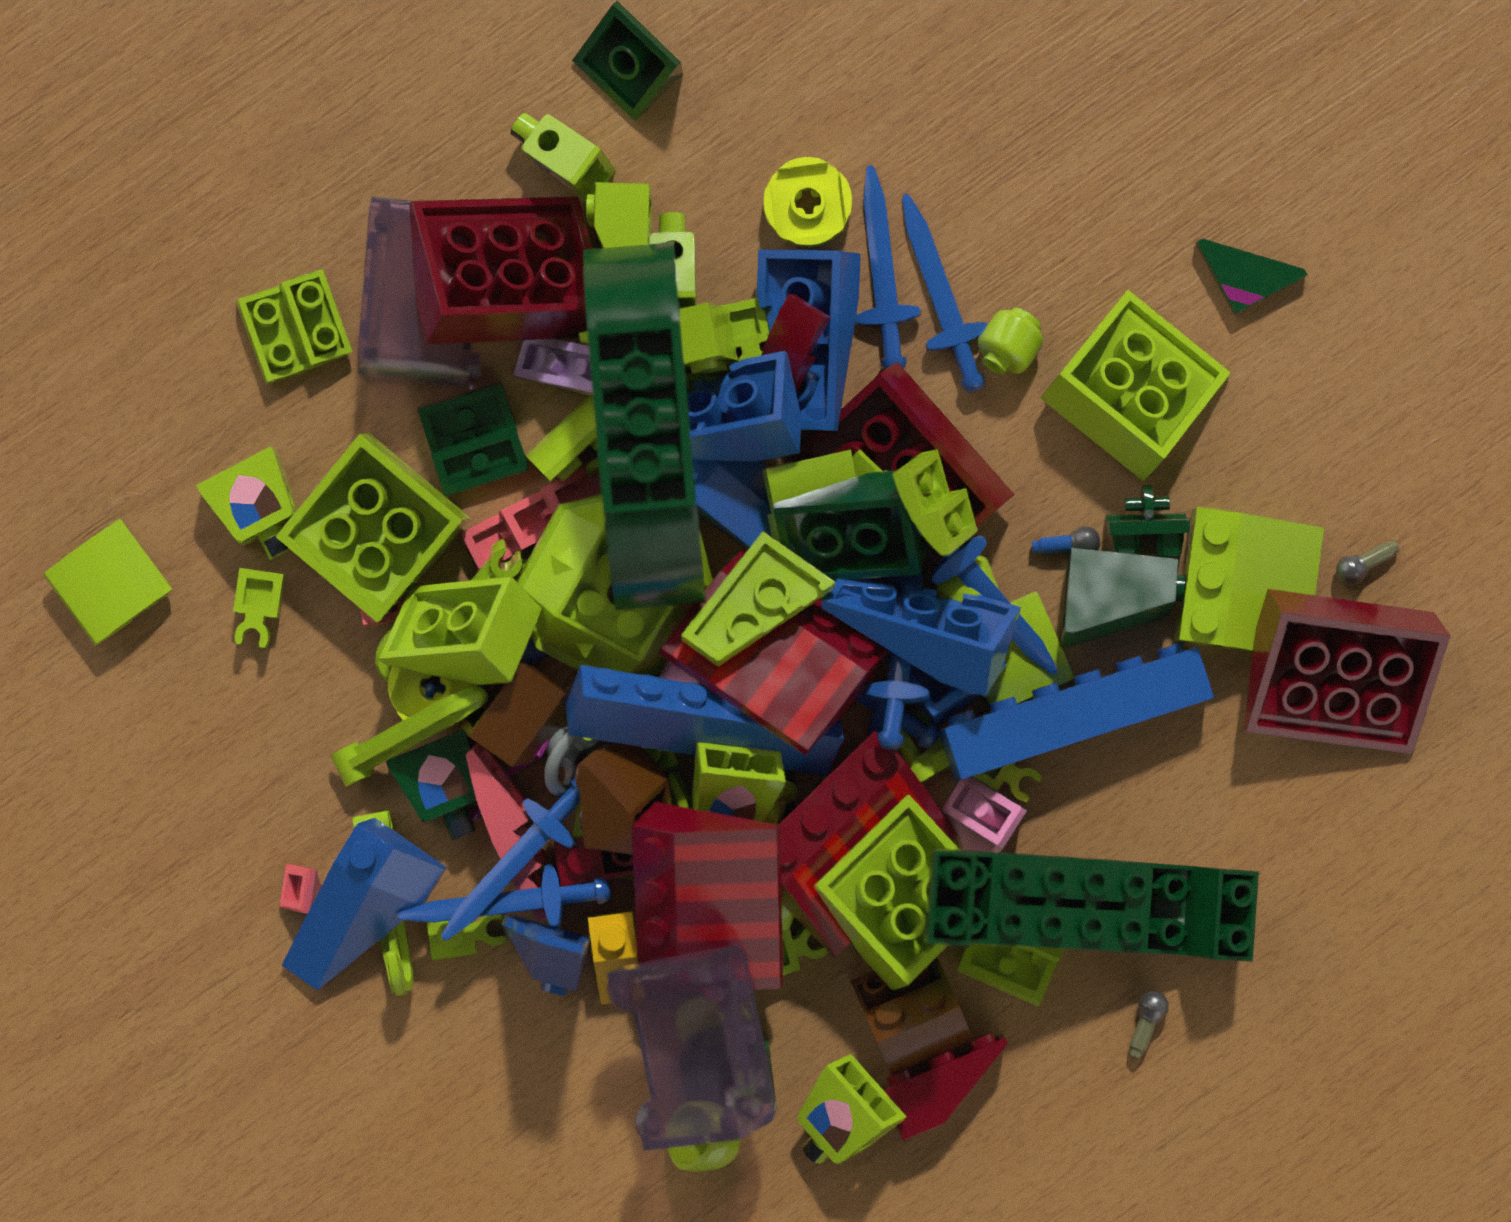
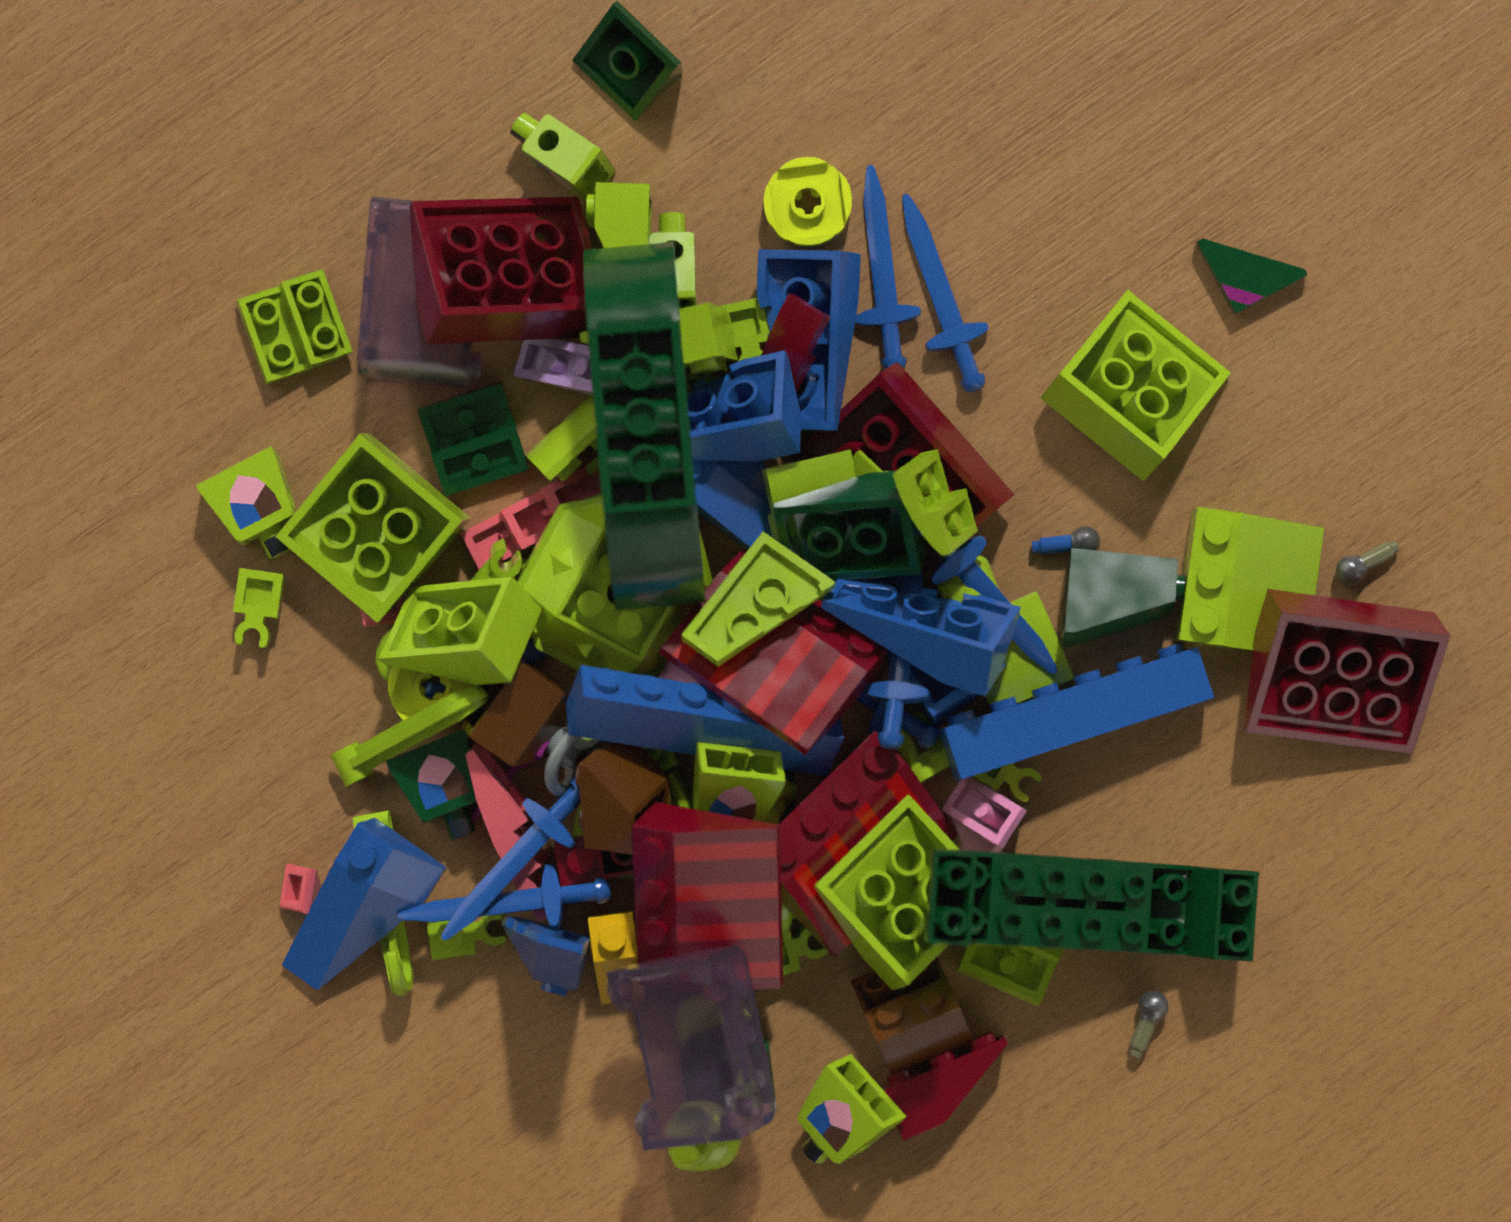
lime slope [43,518,173,646] -> none
lime head [978,307,1043,375] -> none
dark green hips [1105,485,1190,556] -> none

